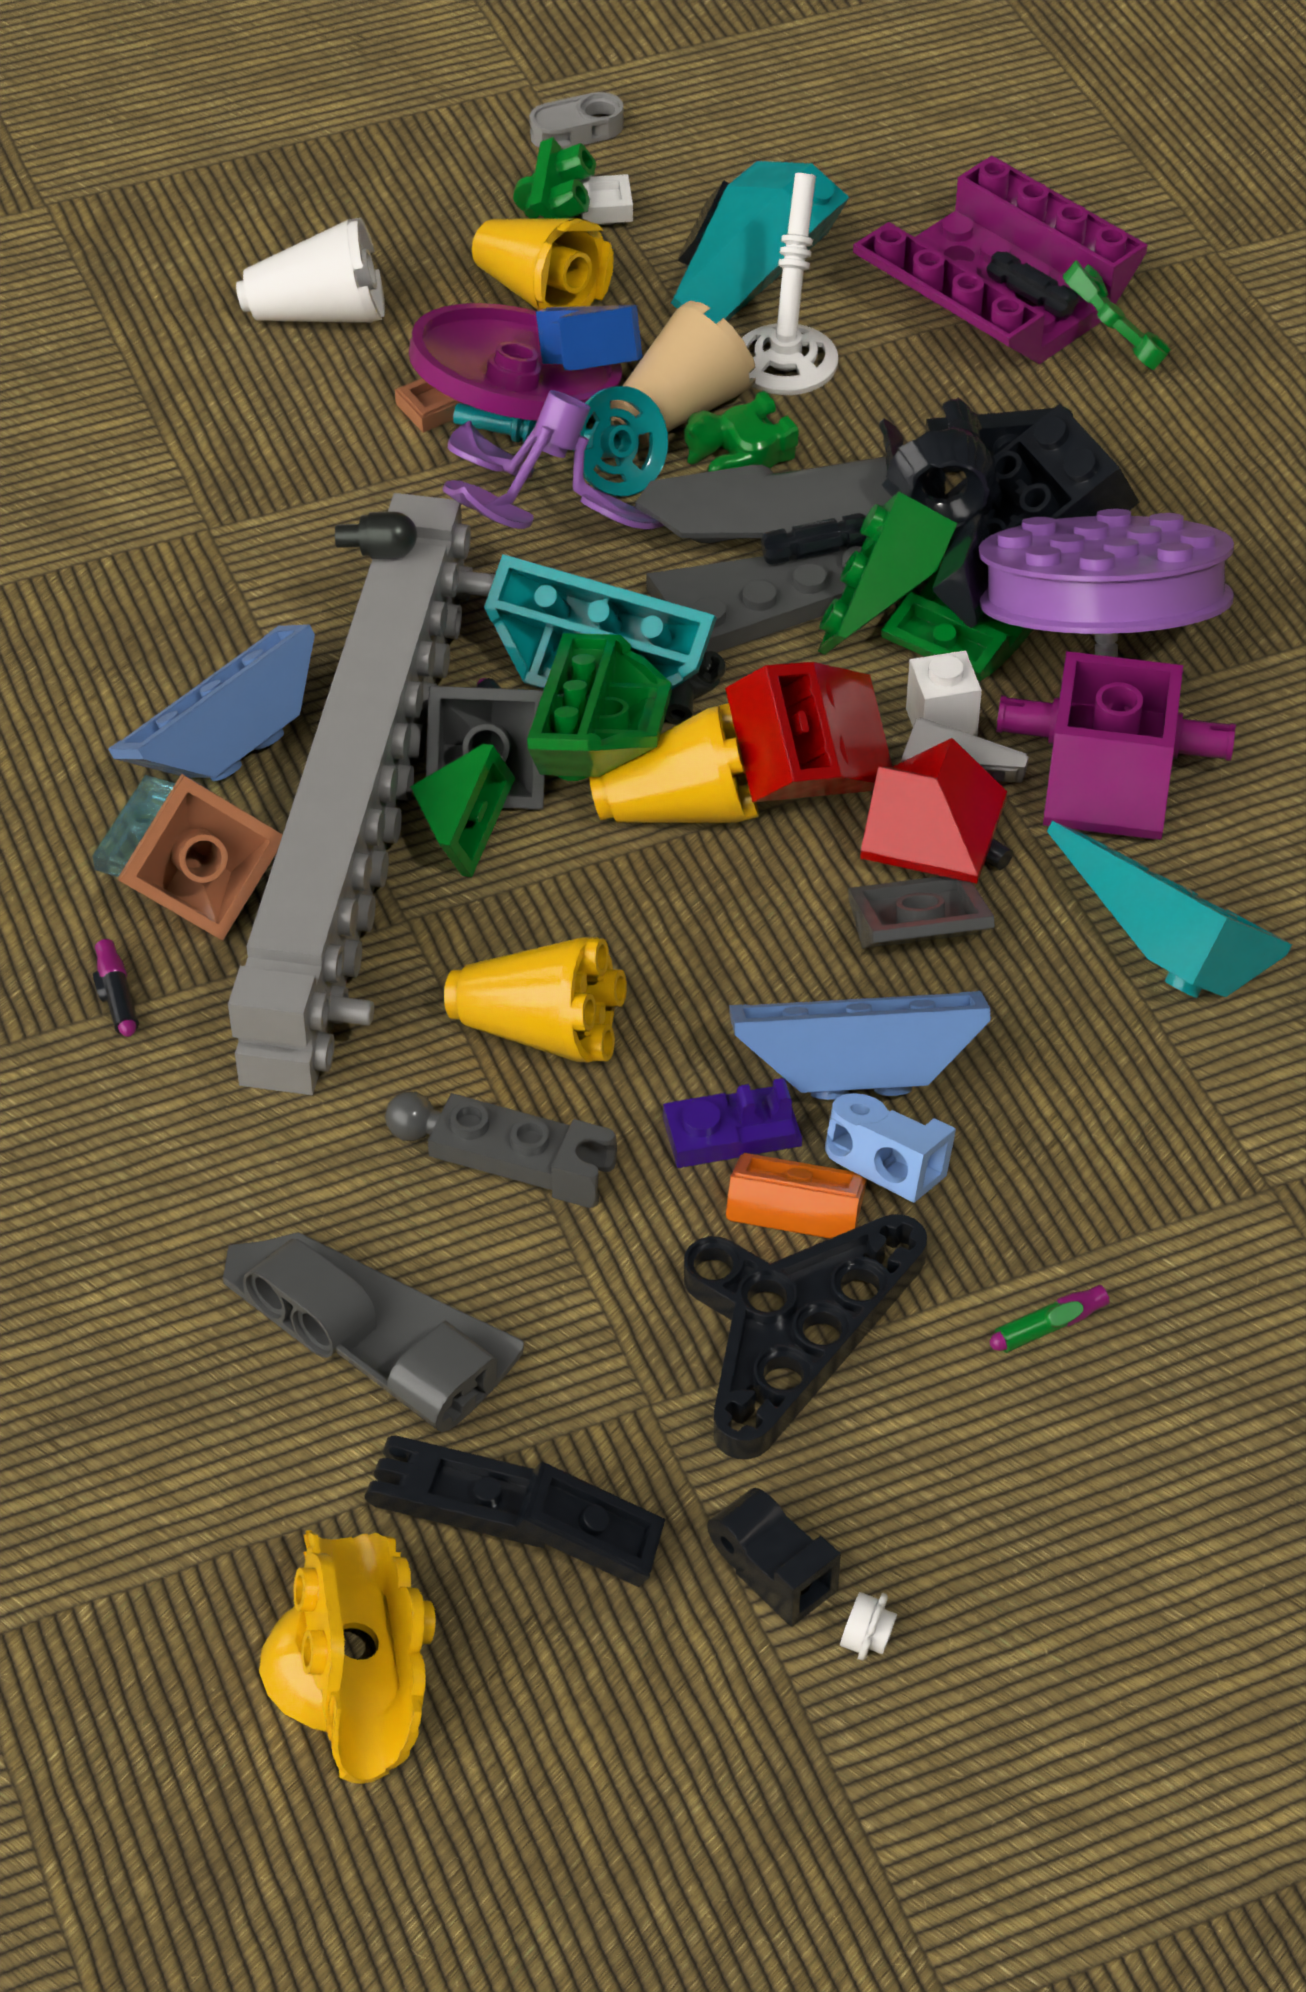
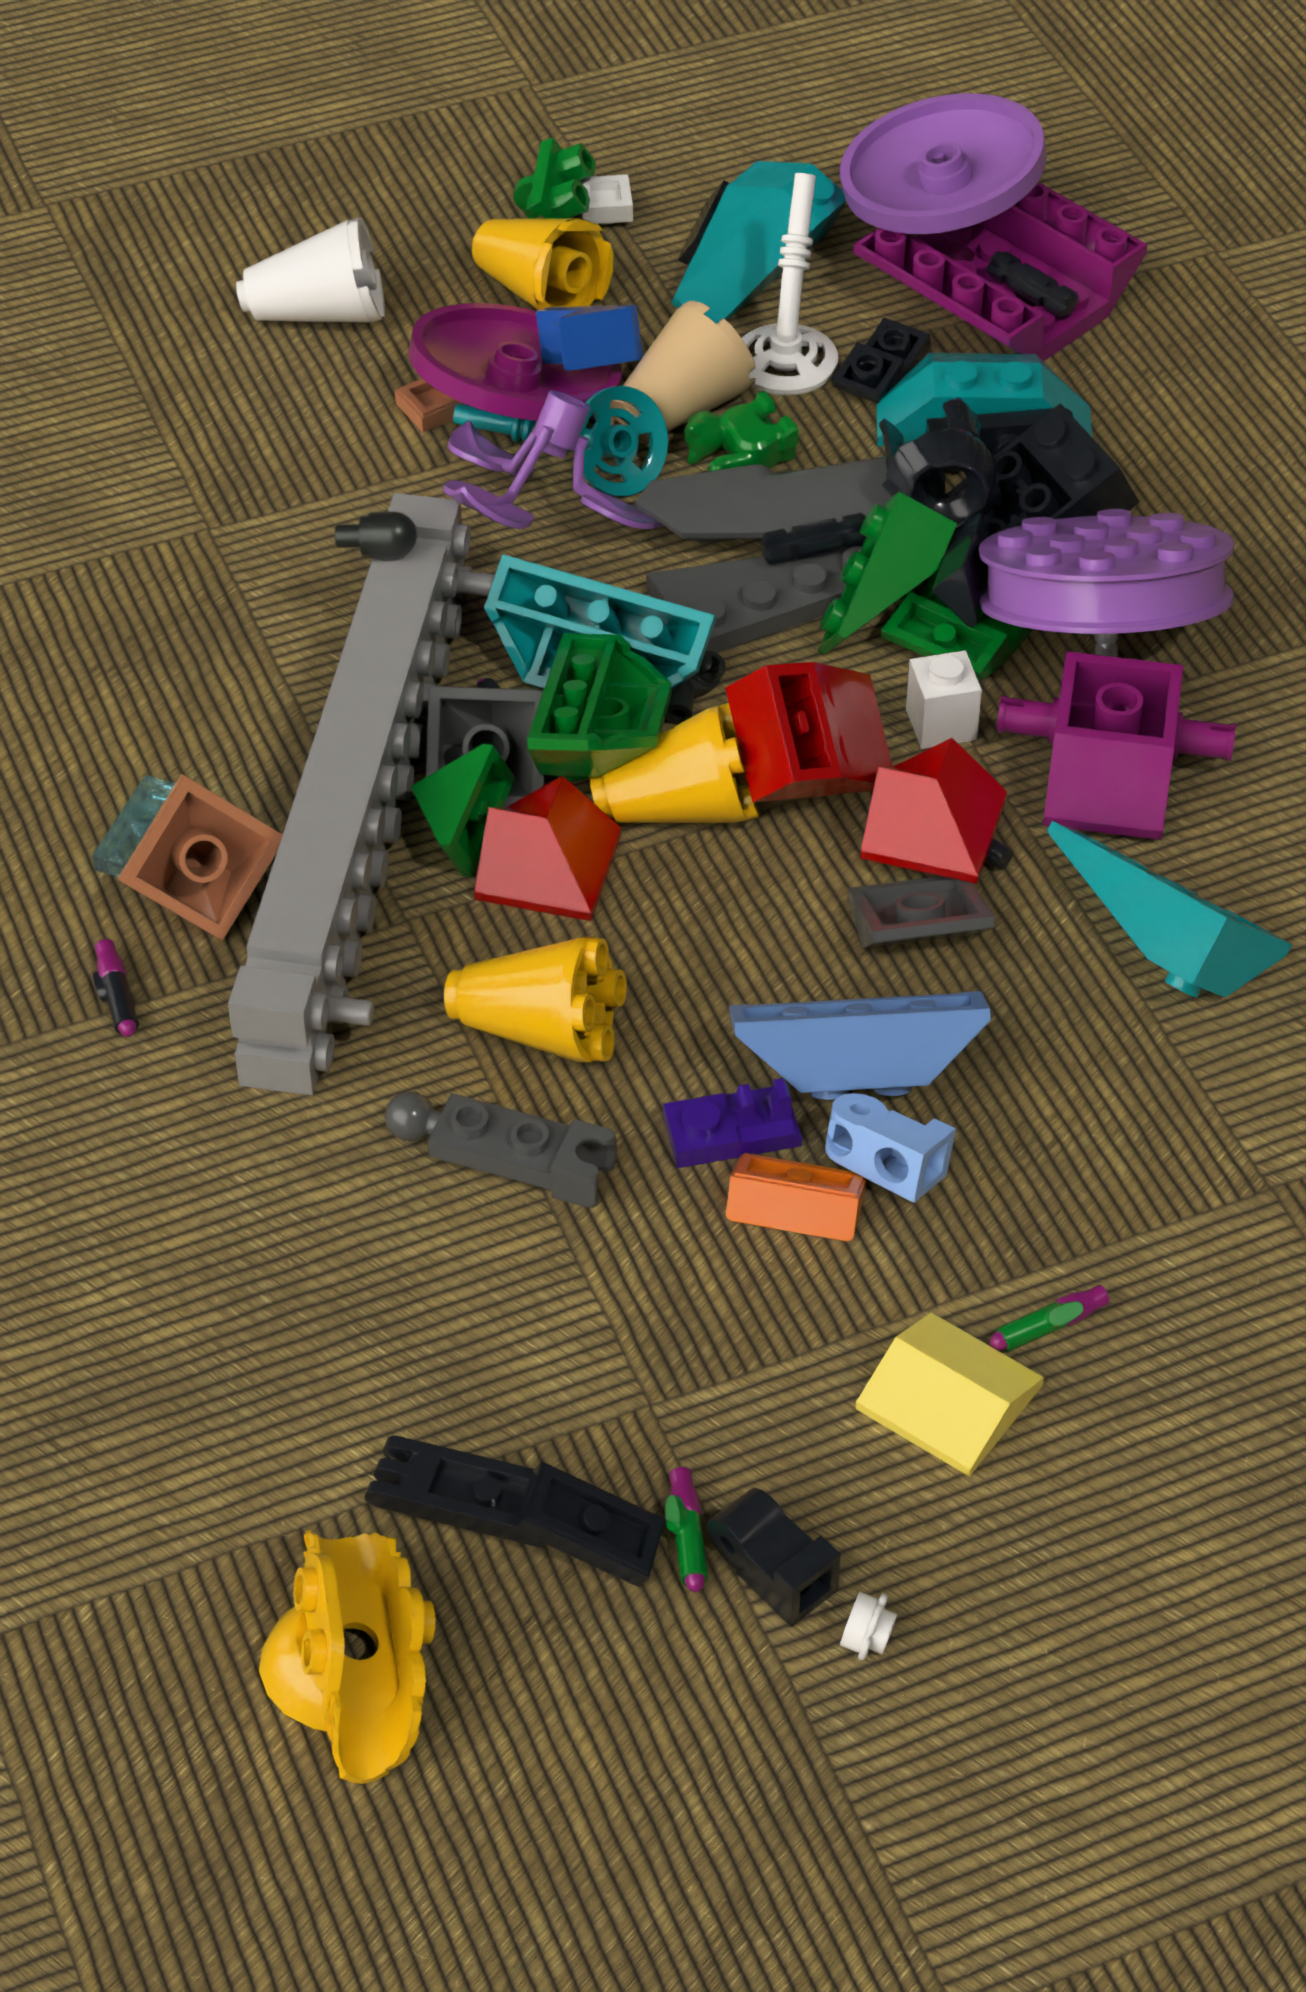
medium blue wedge [108,625,315,781] -> none
dark grey panel [223,1232,524,1432] -> none
light grey piece [529,92,624,149] -> none
black beam [684,1214,927,1459] -> none
light grey slope [901,717,1029,783] -> none
green piece [1063,260,1171,370] -> none
none -> red slope [474,776,621,921]
none -> green piece [665,1467,709,1592]
none -> black slope [832,317,931,403]
none -> medium lavender dish [840,93,1047,234]
none -> light yellow slope [856,1312,1044,1477]
none -> teal wedge [876,353,1093,446]

